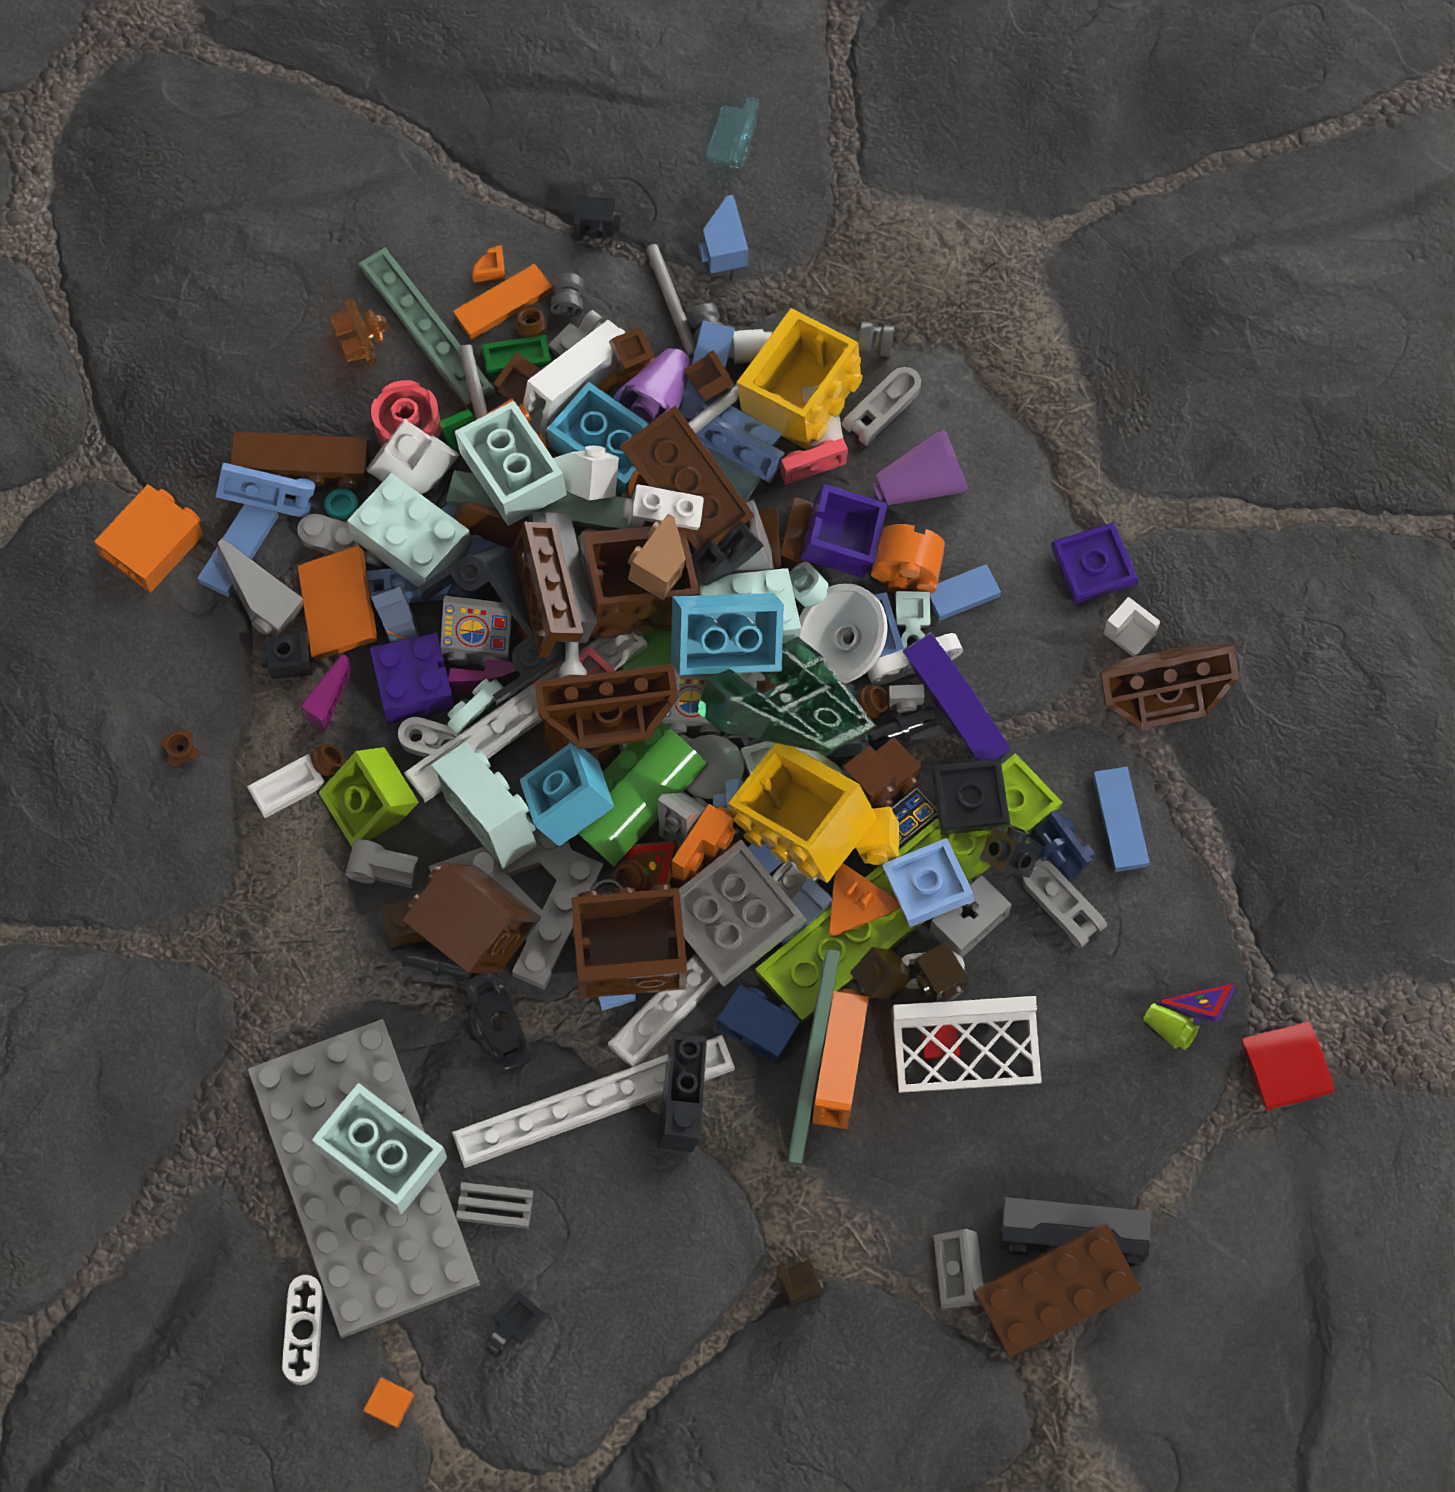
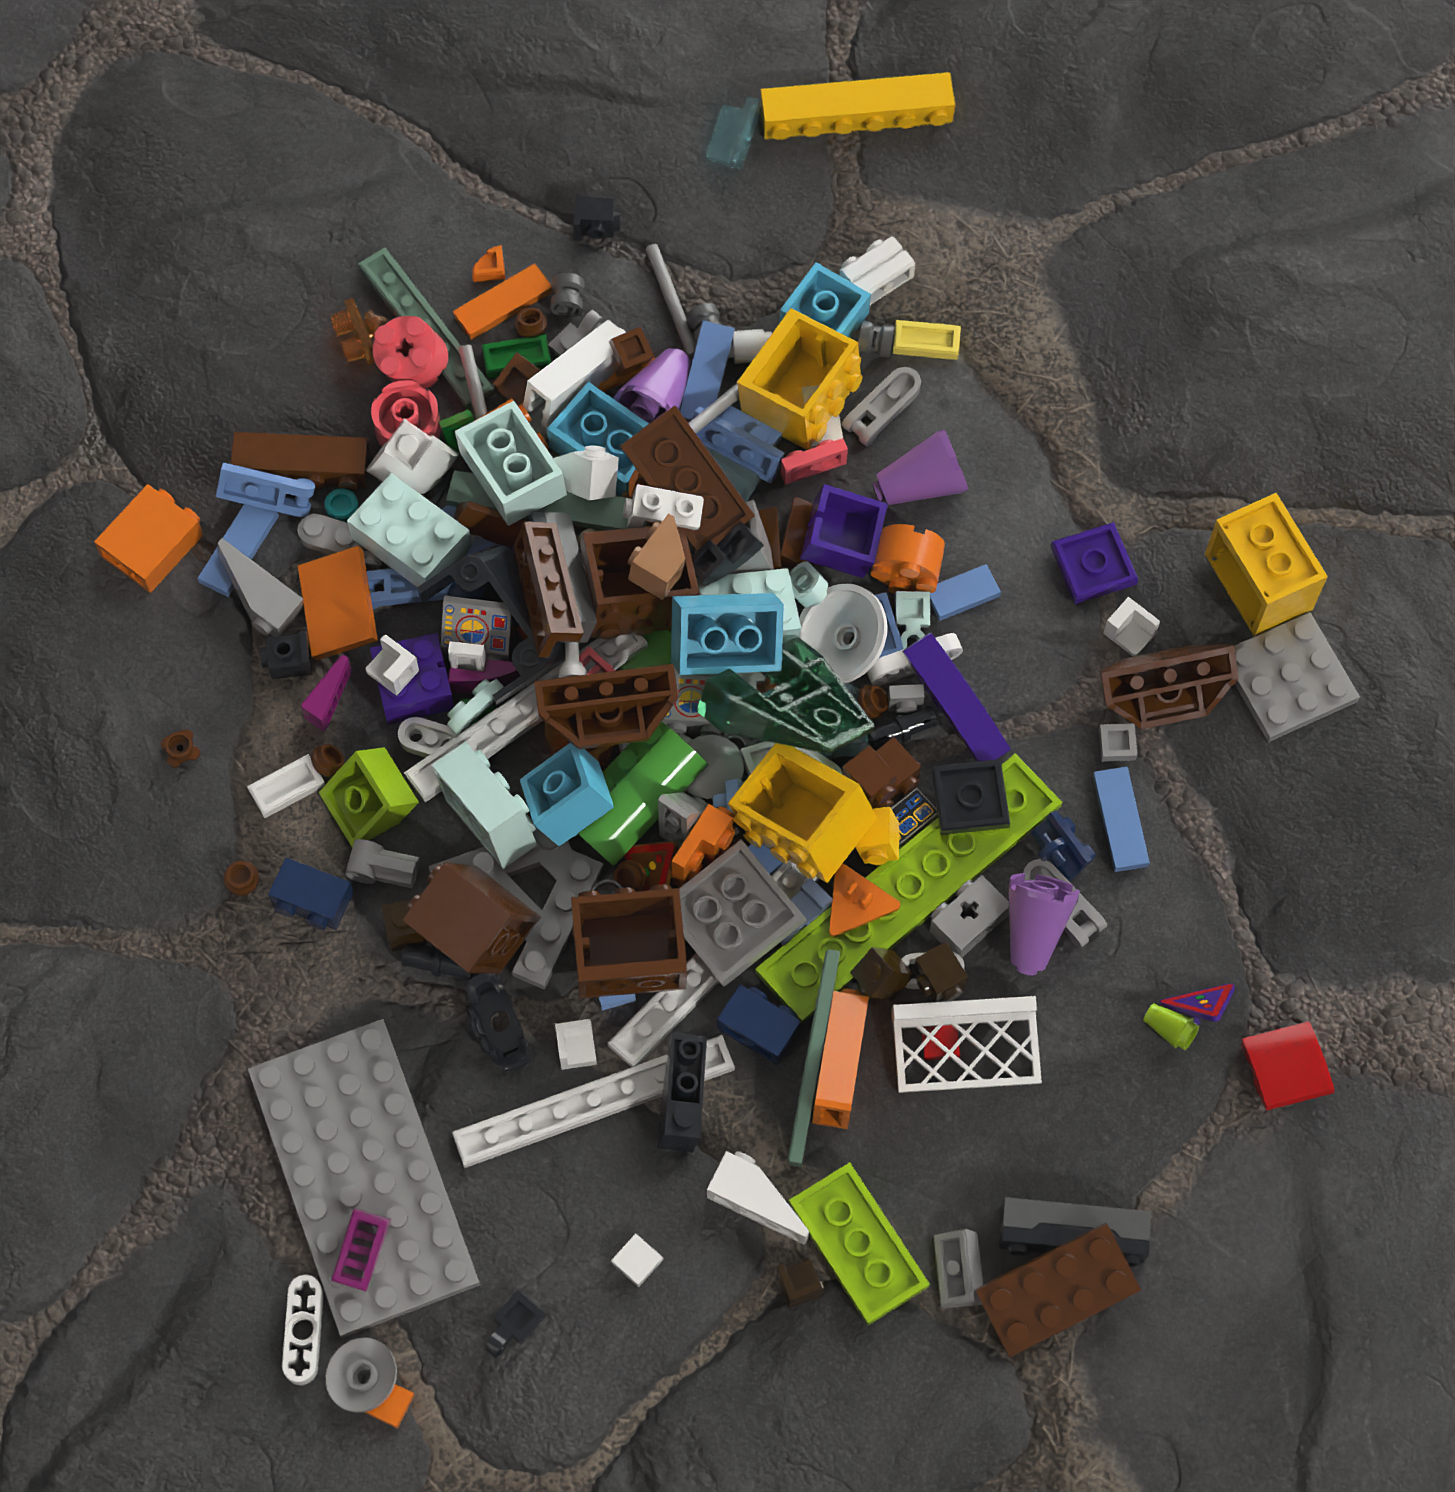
light aqua brick [312,1083,447,1215] -> none
sand blue leg [371,584,420,643] -> none
light grey tile [456,1182,534,1229] -> none
reddish brown panel [684,350,734,404] -> none
medium blue slope [698,195,748,274] -> none
light blue plate [882,838,975,927] -> none
black brick [980,825,1044,878] -> none
none -> reddish brown plate [224,861,259,896]
none -> dark blue brick [268,858,354,930]
none -> light grey dish [326,1338,397,1413]
none -> magenta slope [331,1209,391,1292]
none -> white panel [366,635,419,696]
none -> coral brick [373,316,448,389]
none -> white tile [448,641,486,671]
none -> white panel [555,1019,597,1070]
none -> white tile [611,1234,663,1287]
none -> white slope [707,1151,809,1245]
none -> yellow brick [760,72,955,140]
none -> medium azure brick [779,262,871,338]
none -> lime plate [788,1162,930,1326]
none -> white brick [840,236,915,305]
none -> light yellow tile [893,320,961,360]
none -> medium lavender cone [1008,873,1080,975]
none -> light grey plate [1099,723,1137,762]
none -> yellow container [1205,493,1328,637]
none -> light grey plate [1234,612,1360,742]

